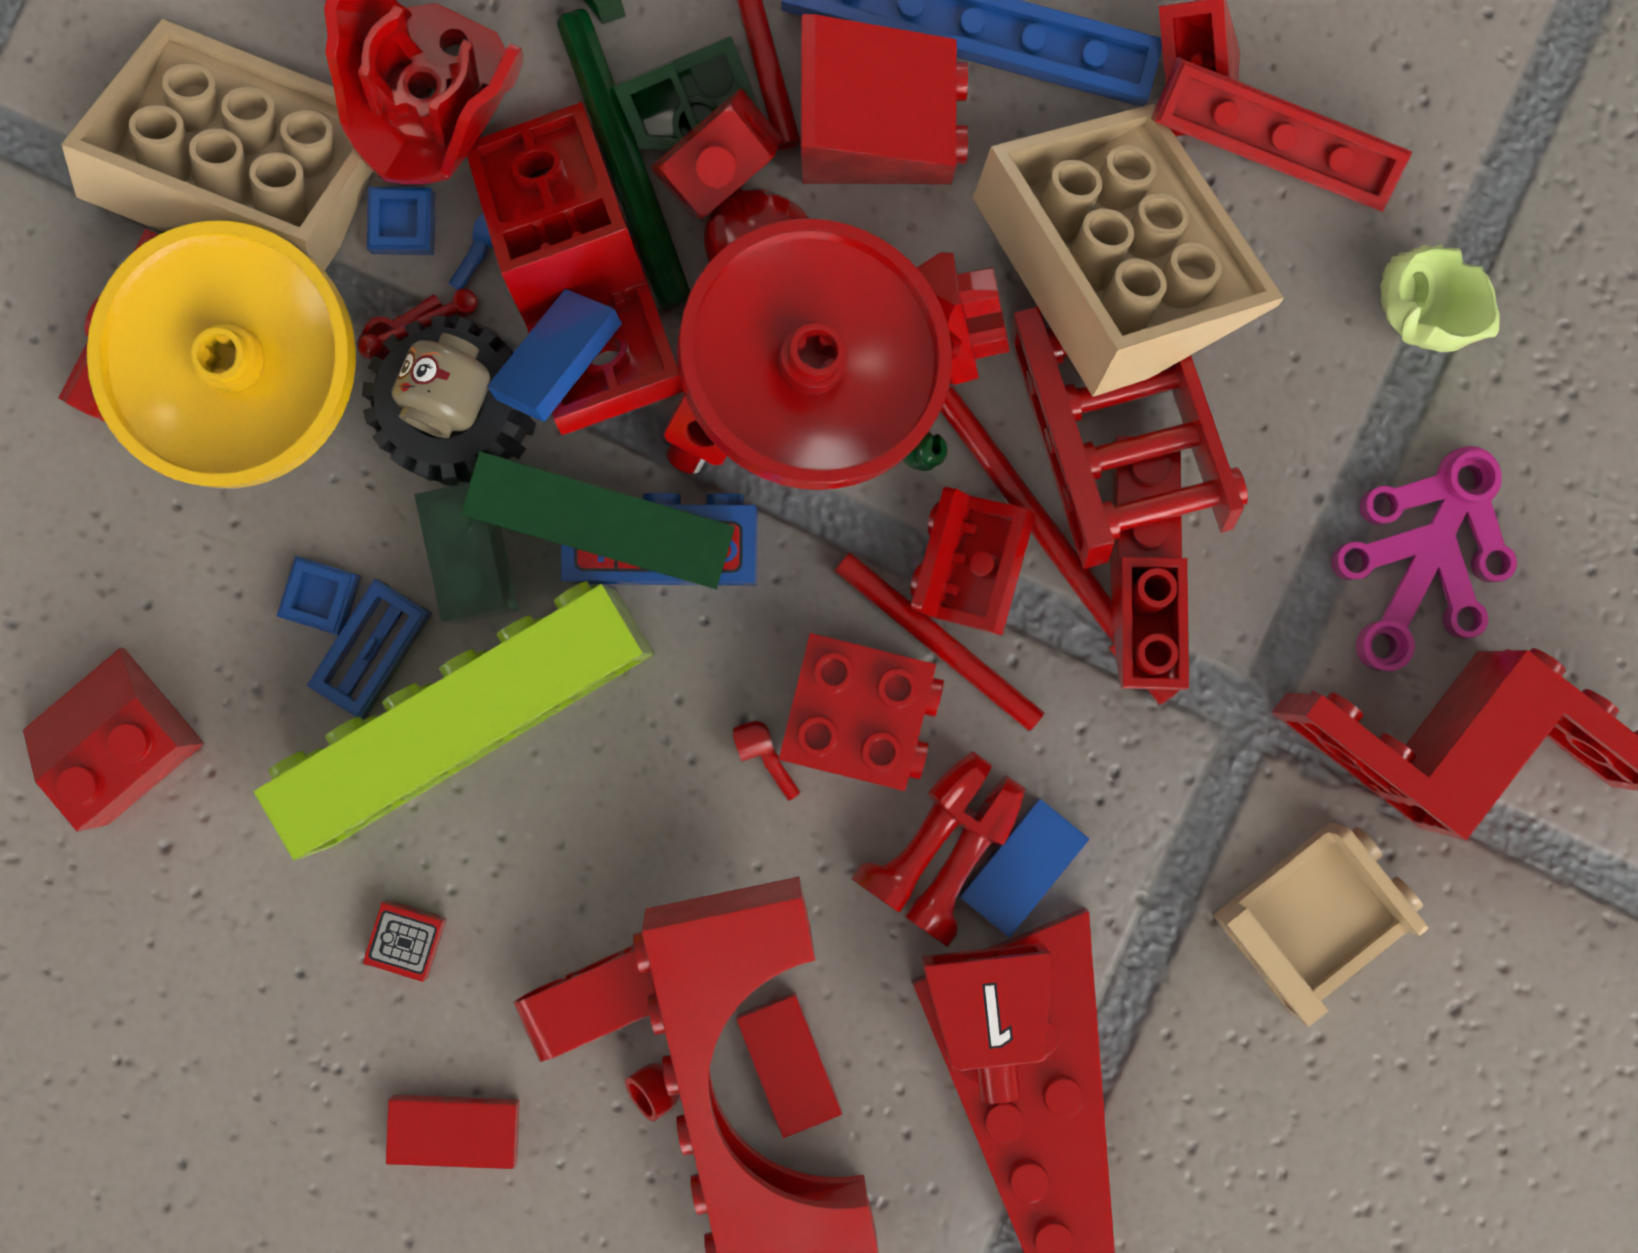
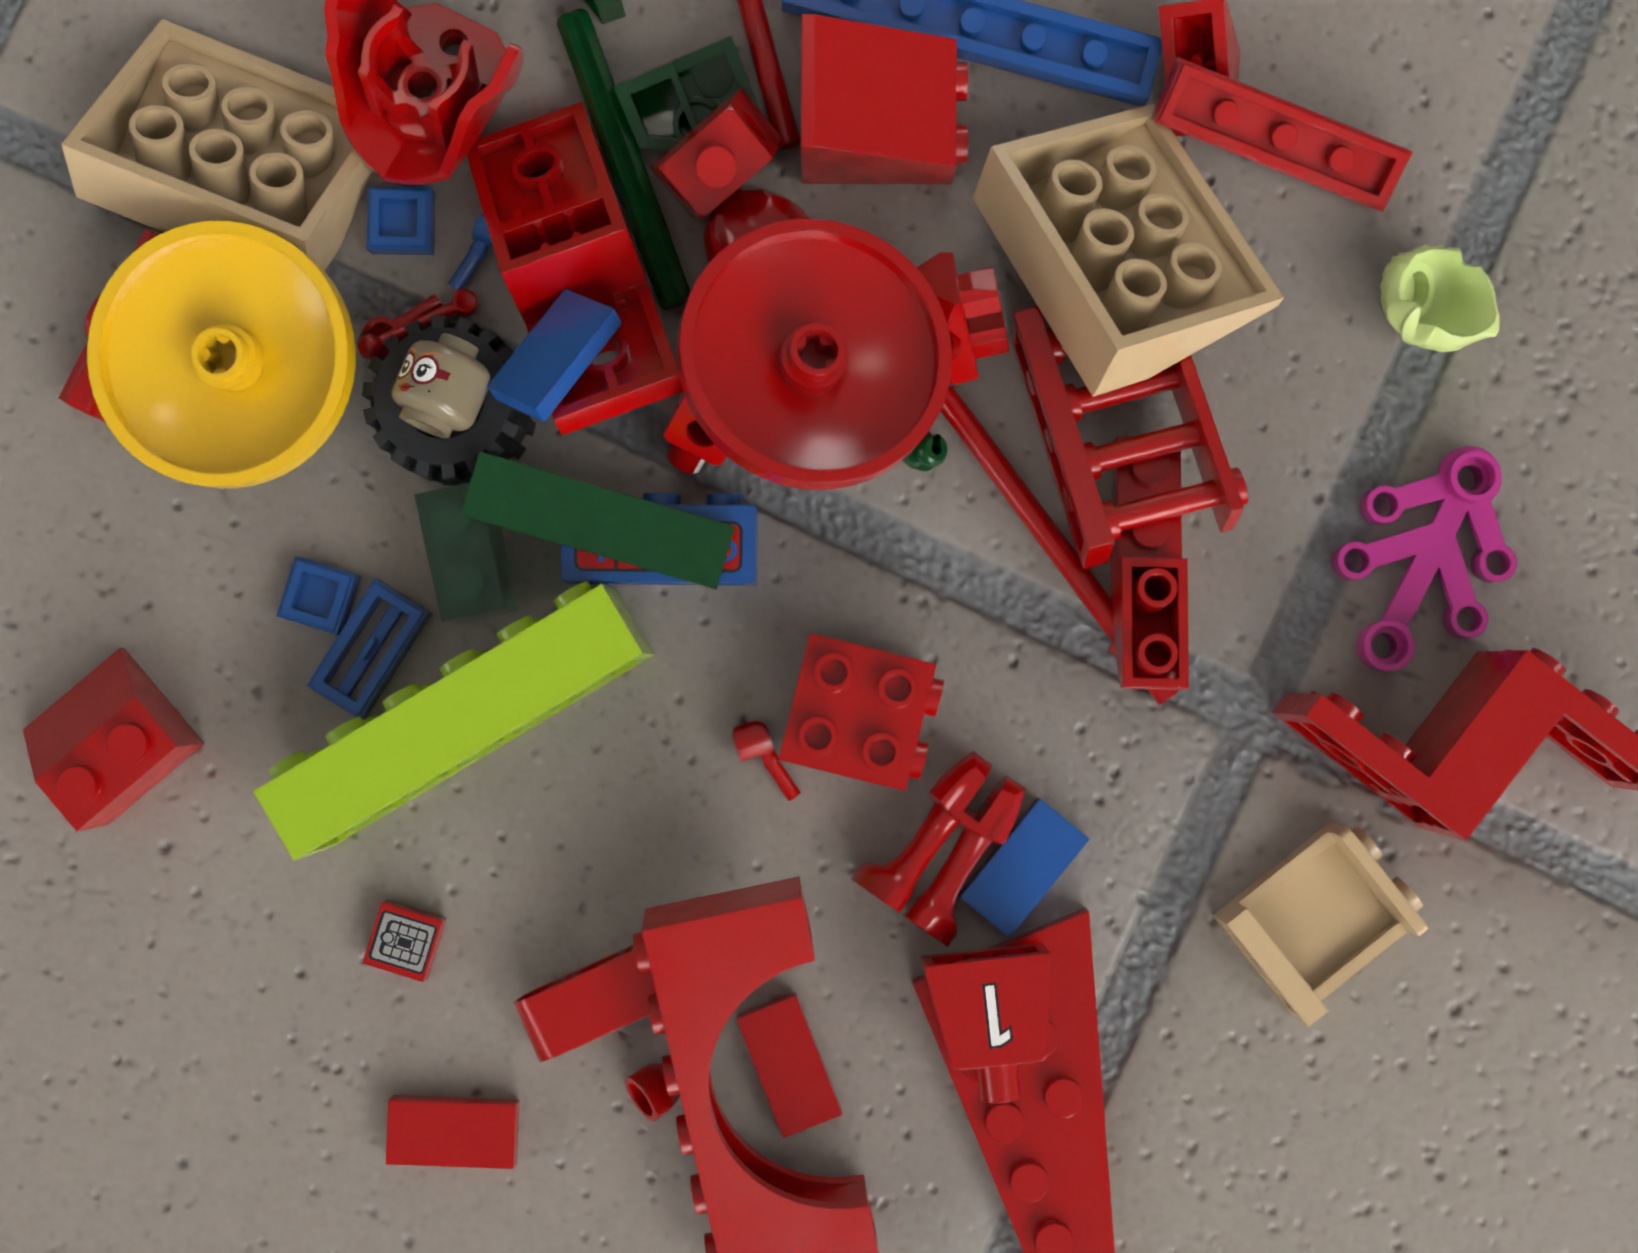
red piece [834,552,1045,731] -> none
red bracket [910,486,1036,636] -> none

